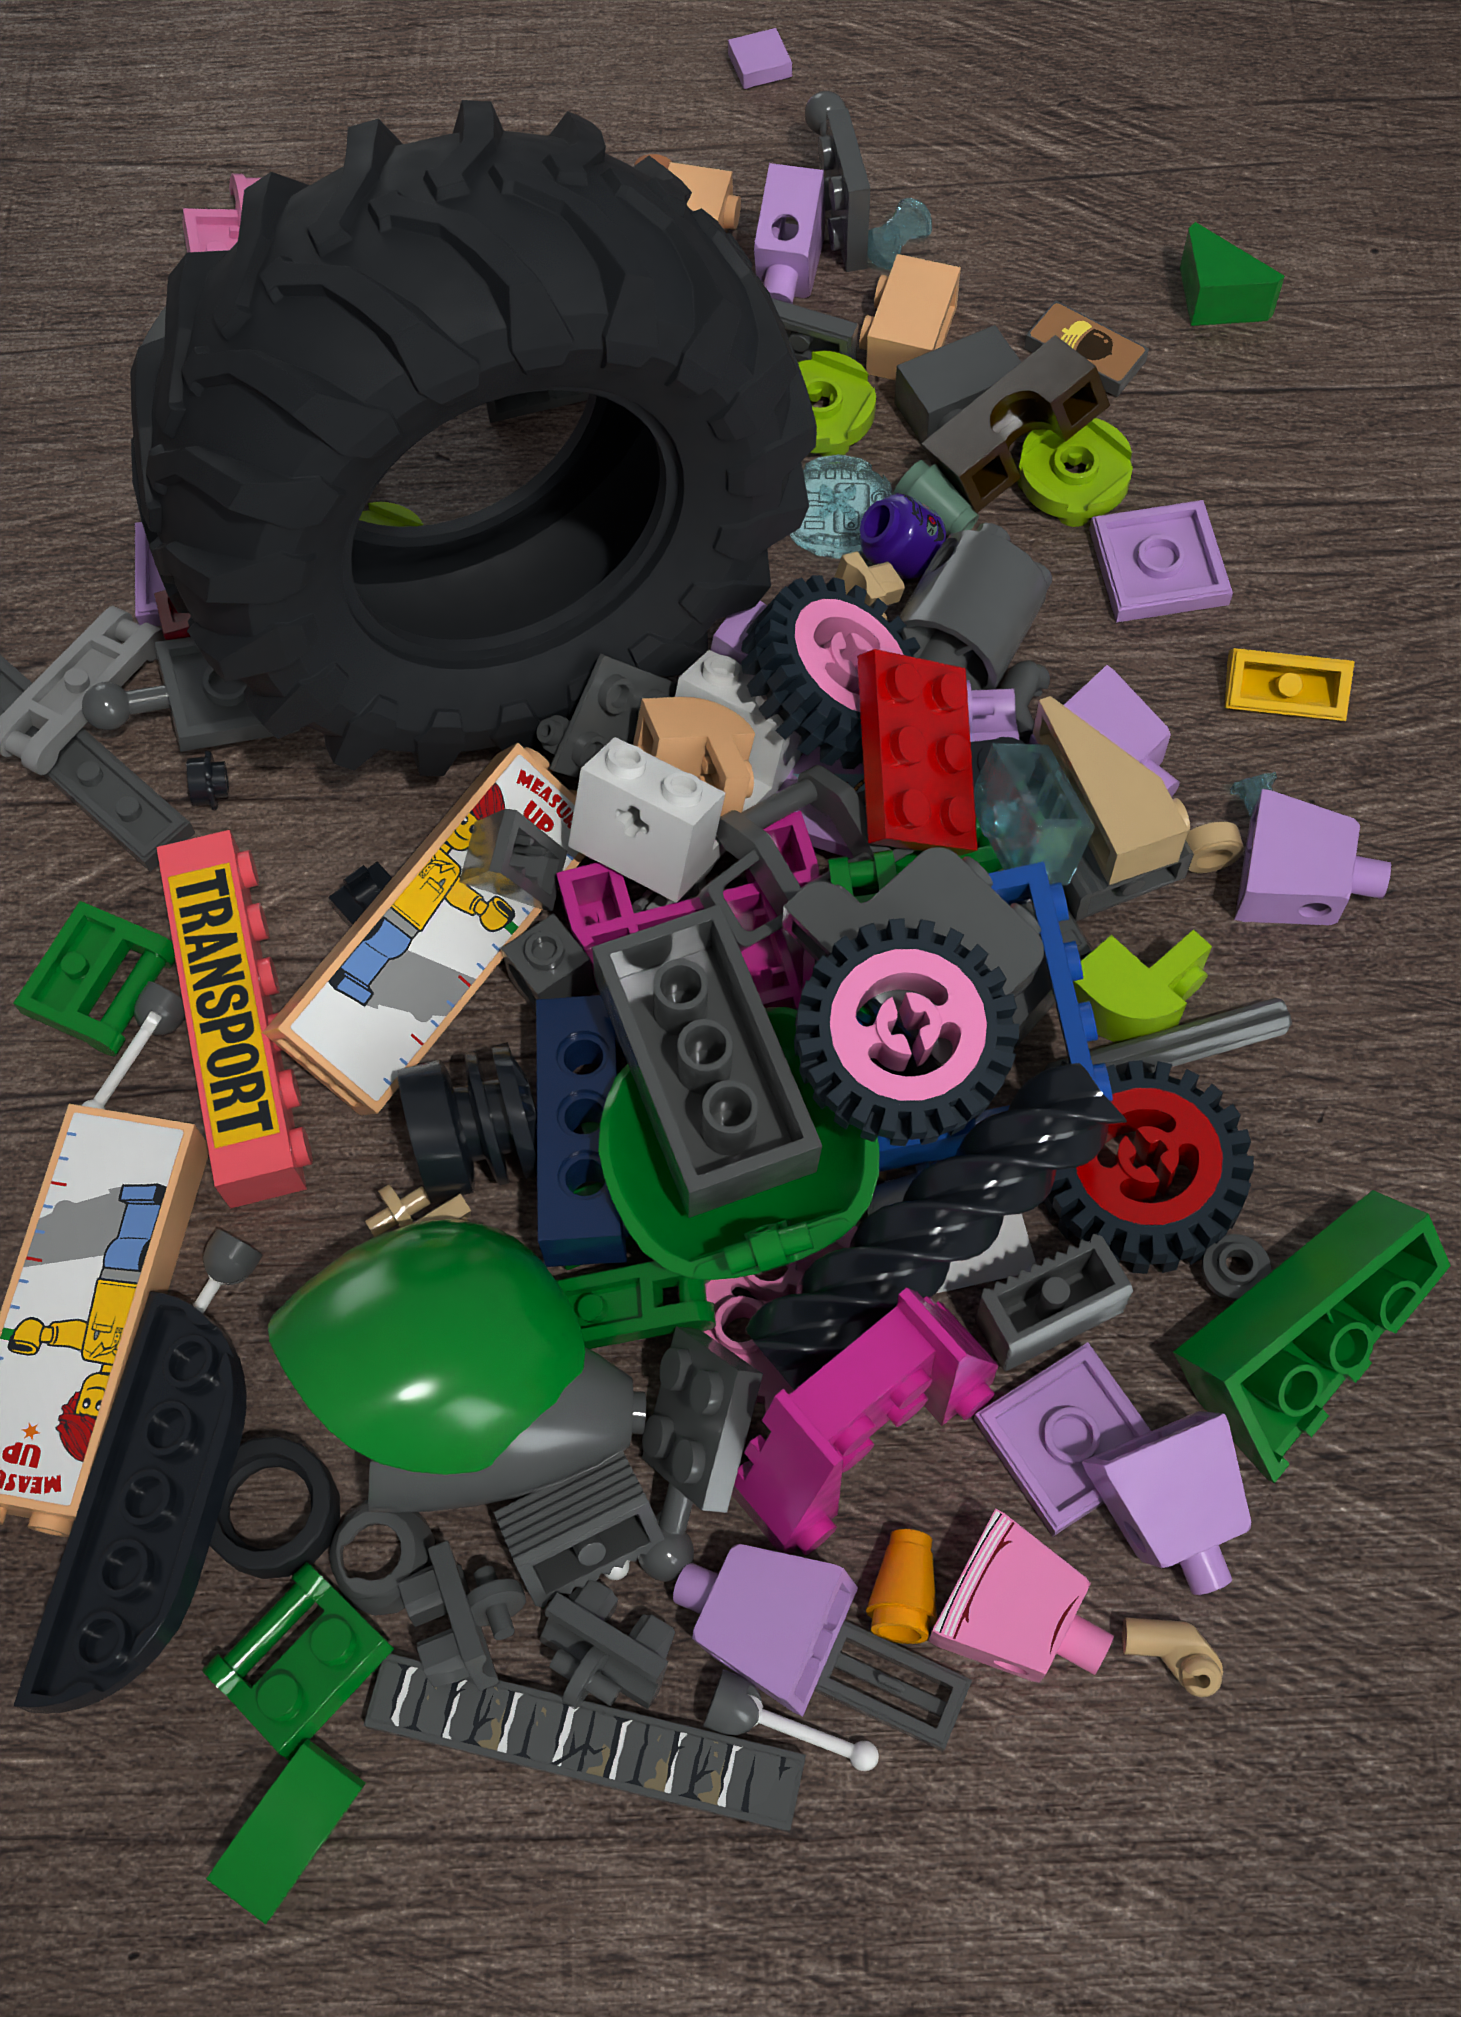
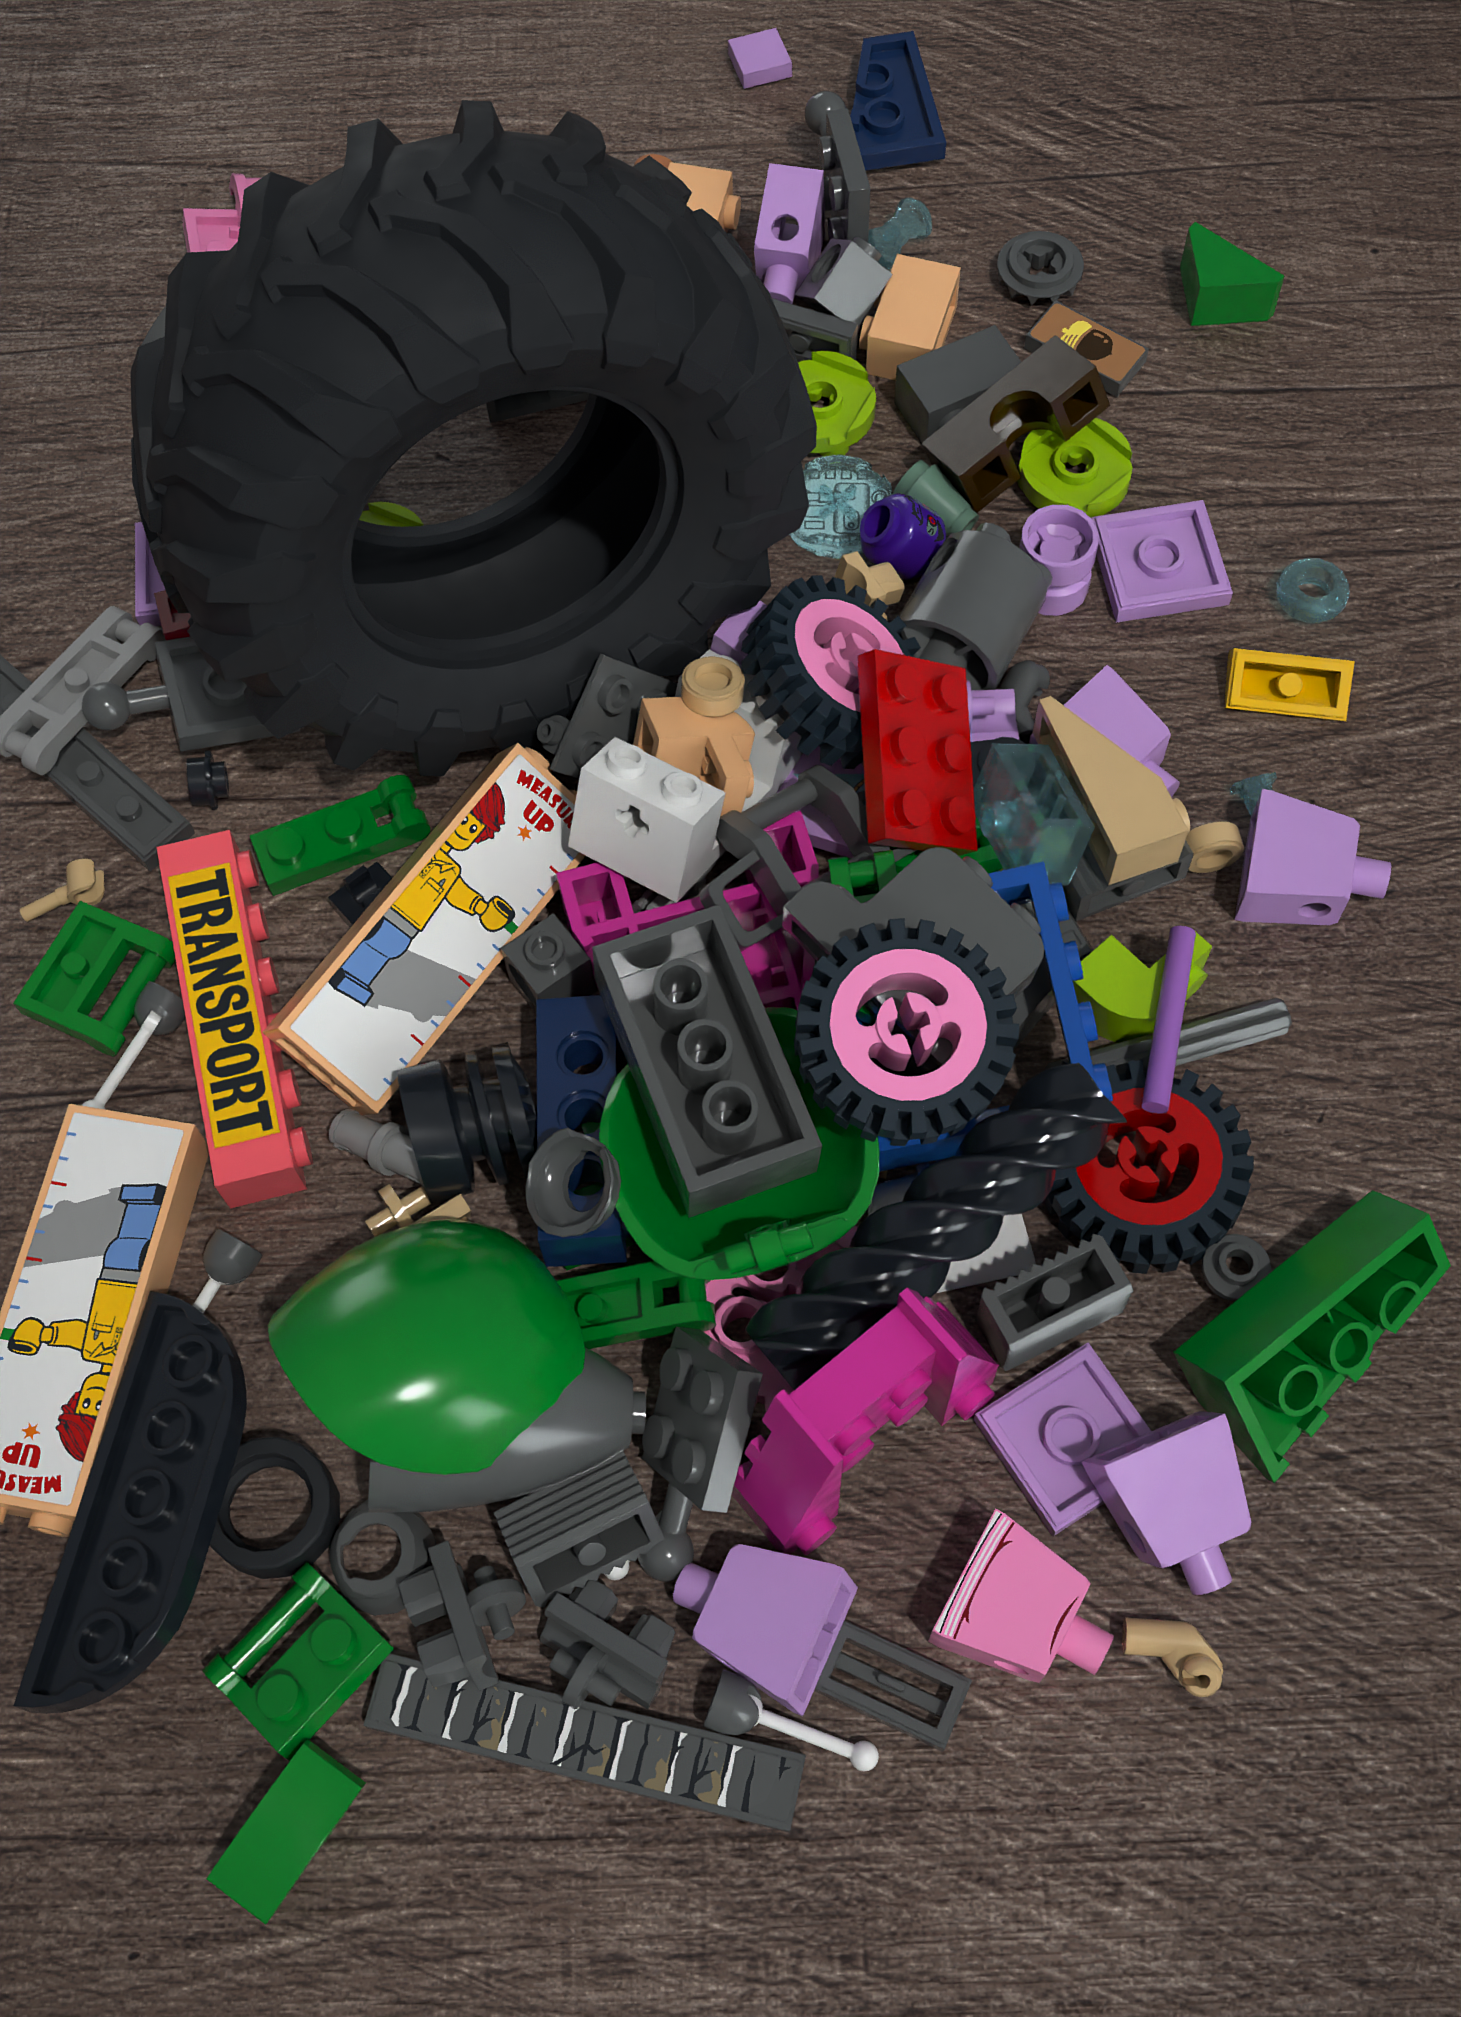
dark grey slope [459,809,568,911] -> none
light orange cone [866,1529,938,1644] -> none
none -> tan hand [20,859,105,922]
none -> green plate [250,775,431,896]
none -> light grey pin [329,1109,425,1188]
none -> dark grey piece [525,1128,621,1237]
none -> tan tile [681,656,745,717]
none -> brick [795,236,893,327]
none -> dark blue wing [850,31,946,171]
none -> dark grey gear [997,231,1084,306]
none -> lavender wheel [1019,505,1099,616]
none -> medium lavender bar [1142,926,1196,1113]
none -> clear light blue piece [1276,558,1350,624]

